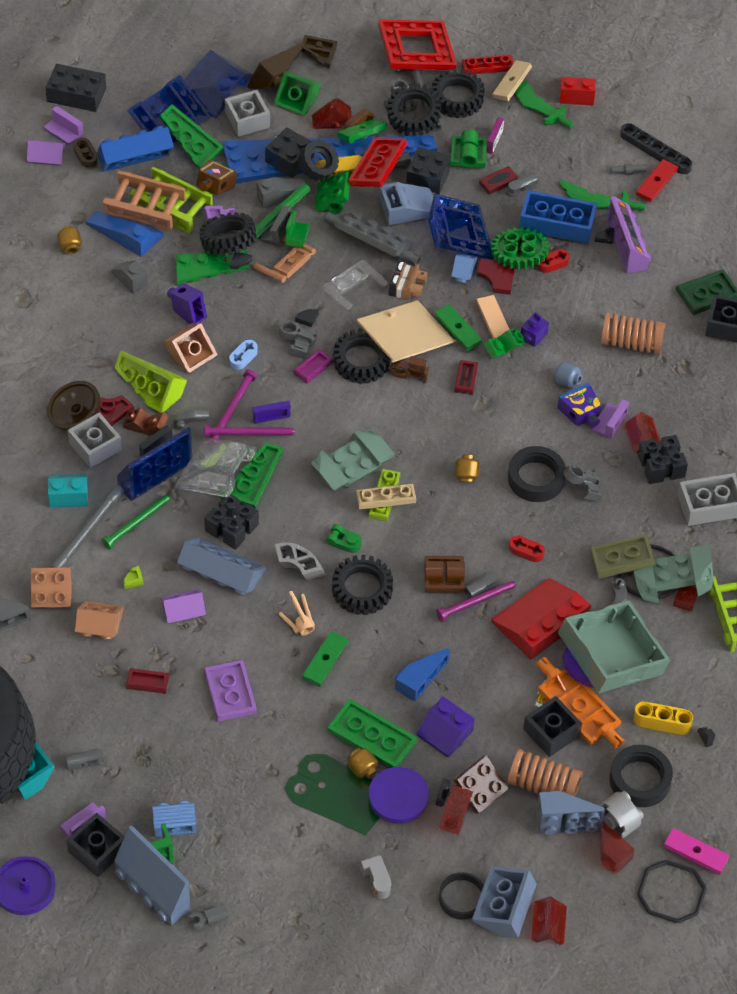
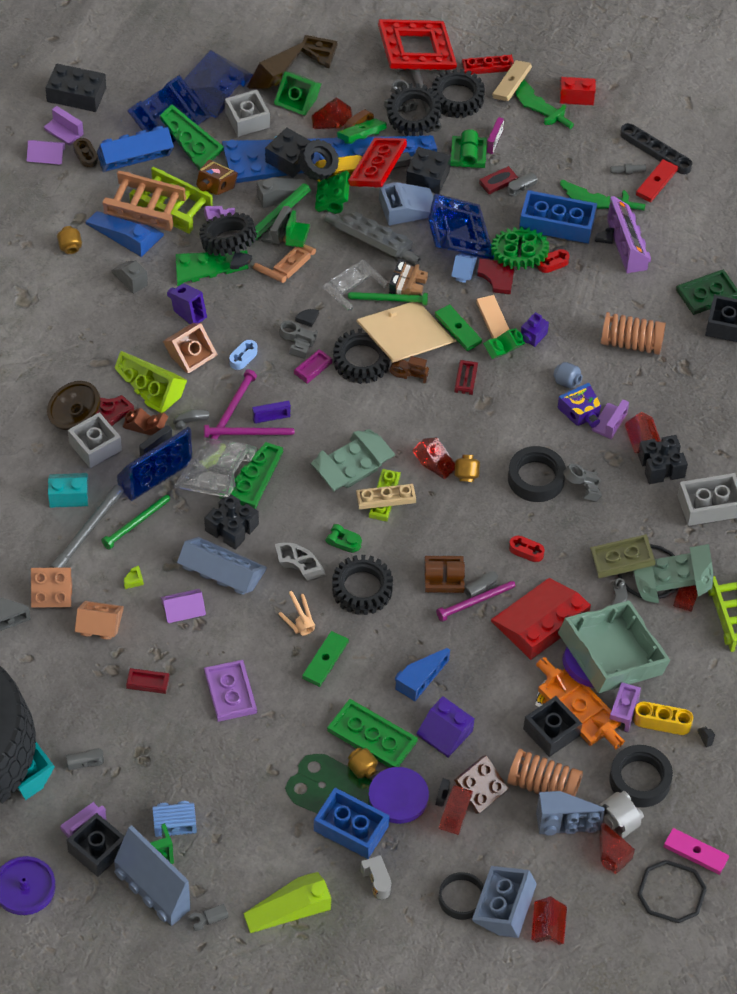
none -> lime wedge [244,872,331,933]
none -> blue brick [314,788,389,859]
none -> green bar [348,292,428,306]
none -> clear red slope [412,437,455,479]
none -> medium lavender panel [610,682,641,732]

